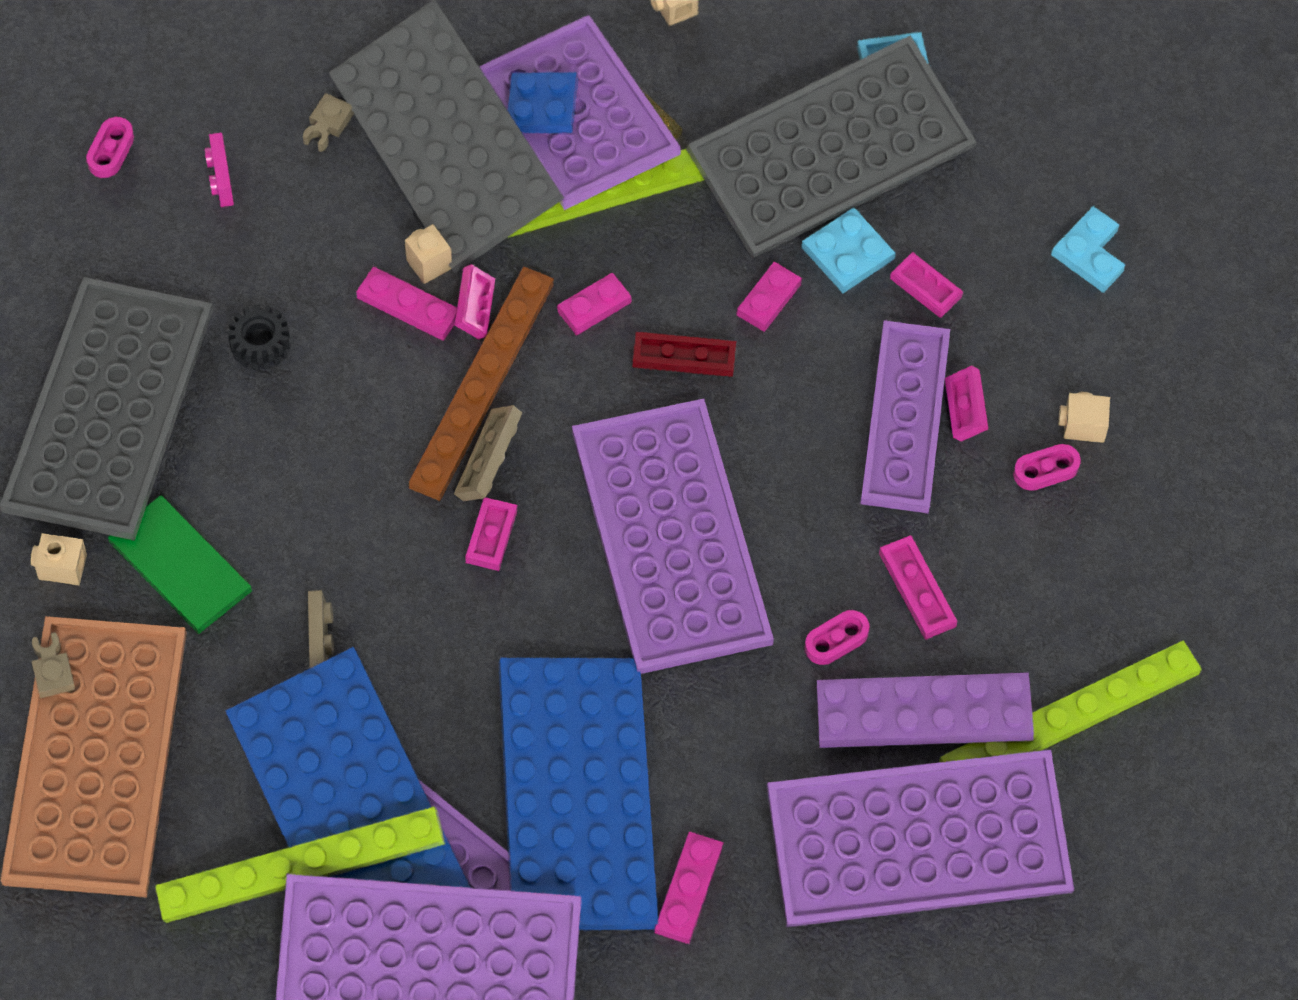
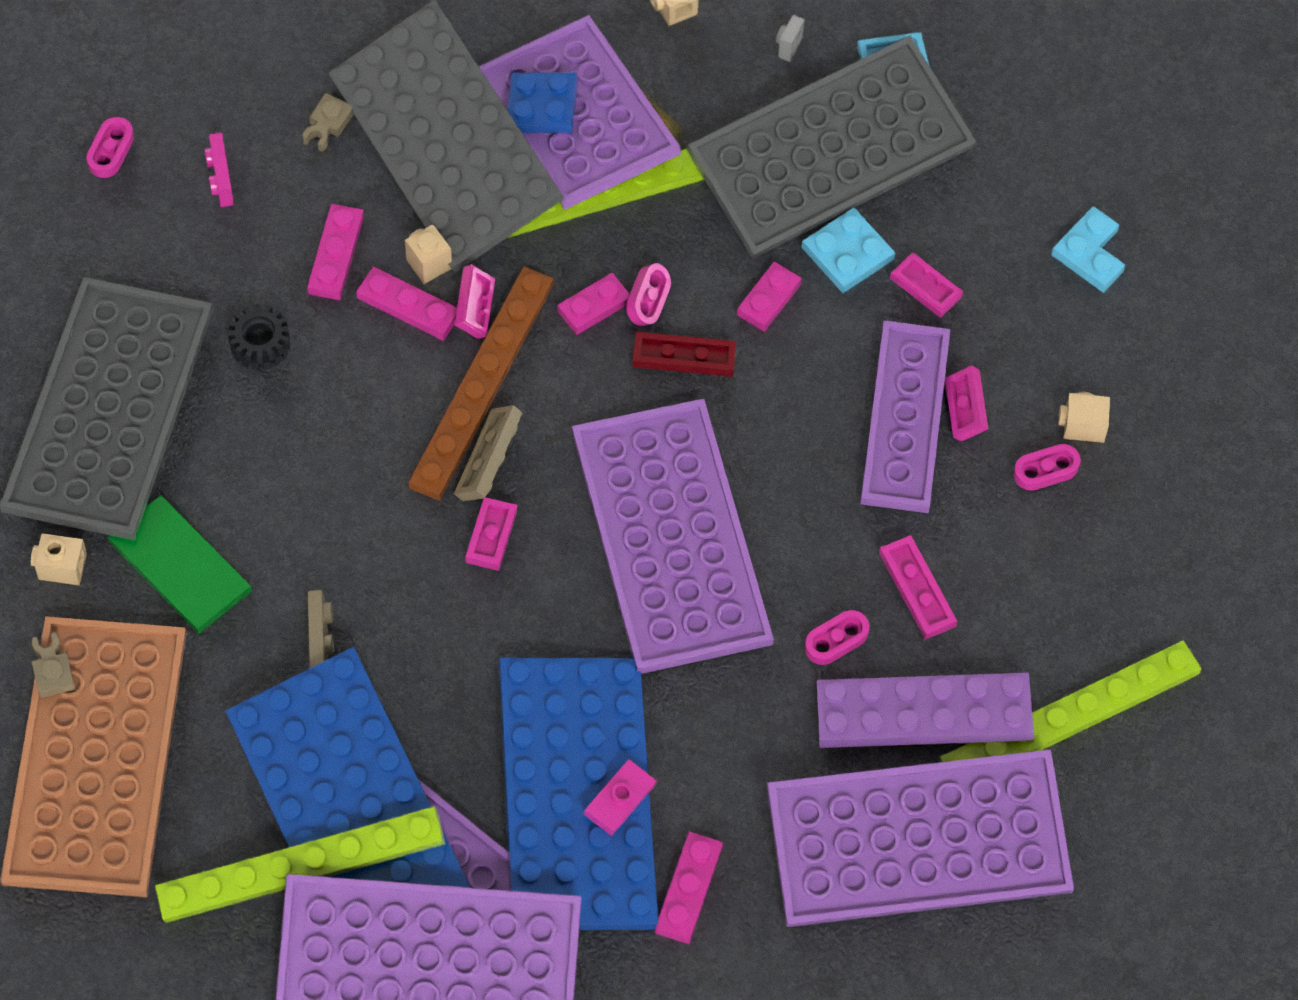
none -> dark pink plate [307,204,364,300]
none -> dark pink plate [584,760,657,836]
none -> dark pink plate [626,264,671,326]
none -> light grey plate [776,15,805,62]

